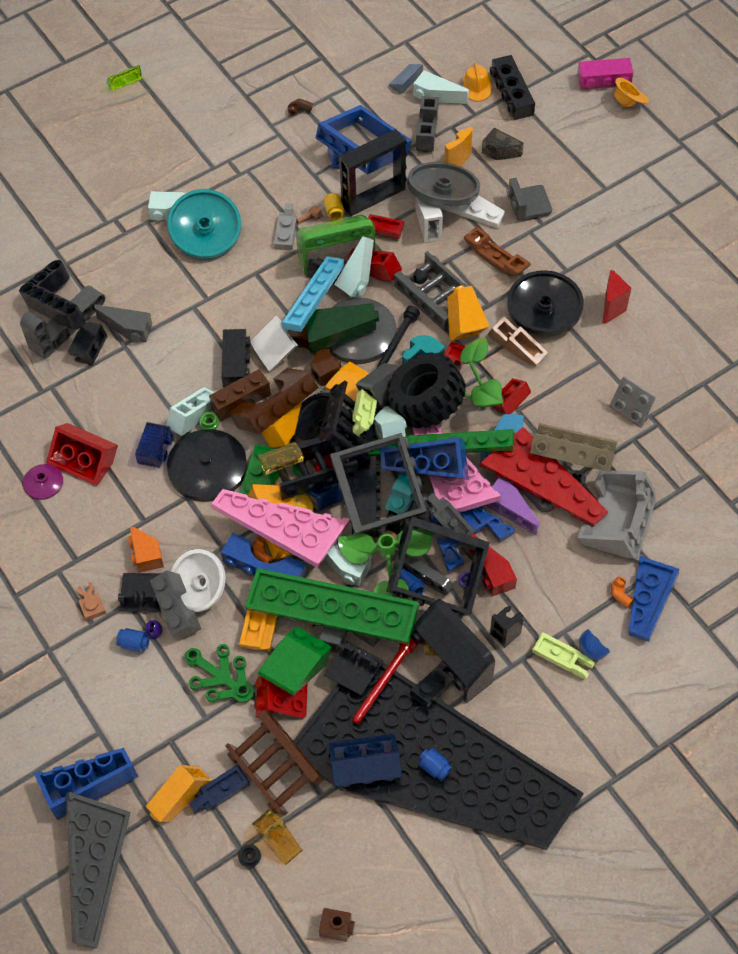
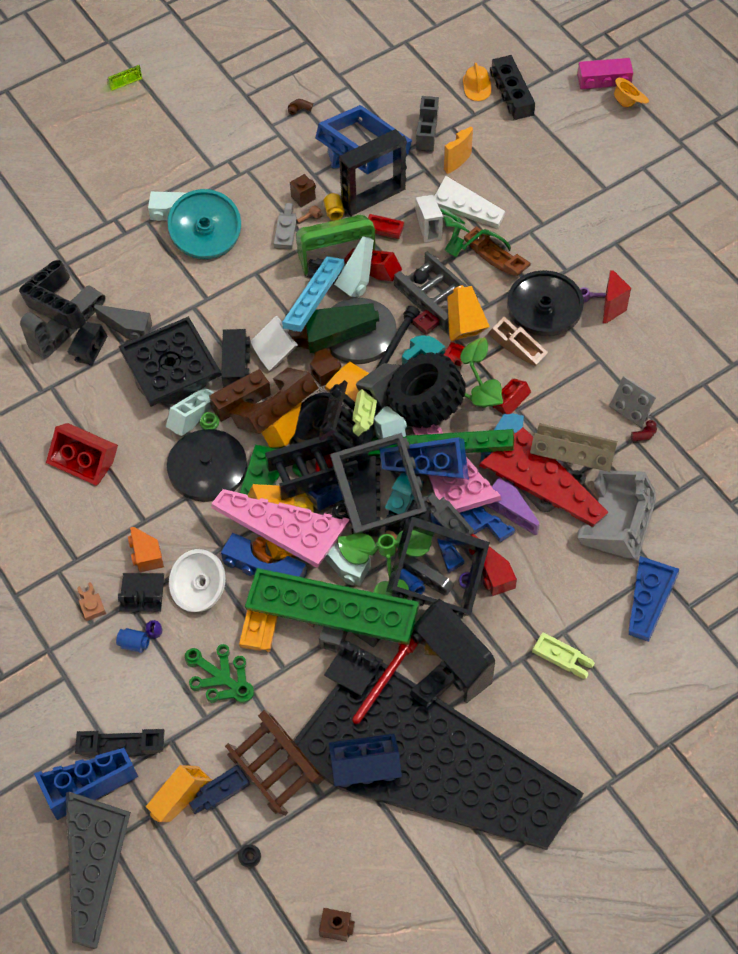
magenta dish [23,464,63,500] -> none
clear blue brick [135,422,174,468] -> none
dark grey arch [150,570,201,639] -> none
clear yellow slope [252,809,303,865] -> none
red bracket [254,676,308,719] -> none
green slope [257,627,332,695] -> none
clear yellow slope [258,442,304,475] -> none
sand blue slope [389,64,423,93] -> none
dark grey dish [407,162,480,207] -> none
light aqua slope [413,70,469,104] -> none
blue brick [418,748,452,781] -> none
clear smoke slope [482,128,524,160] -> none
black hinge [490,606,524,648] -> none
dark grey bracket [506,178,552,220] -> none
blue hair [579,629,610,660] -> none
orange arm [611,577,633,608] -> none
none -> black slope [75,729,165,757]
none -> black piece [118,316,222,407]
none -> reddish brown brick [290,174,316,207]
none -> black plate [332,502,349,519]
none -> dark red plate [413,309,440,335]
none -> green plant [439,207,511,257]
none -> medium lavender hand [580,287,606,302]
none -> dark red arm [631,420,657,442]

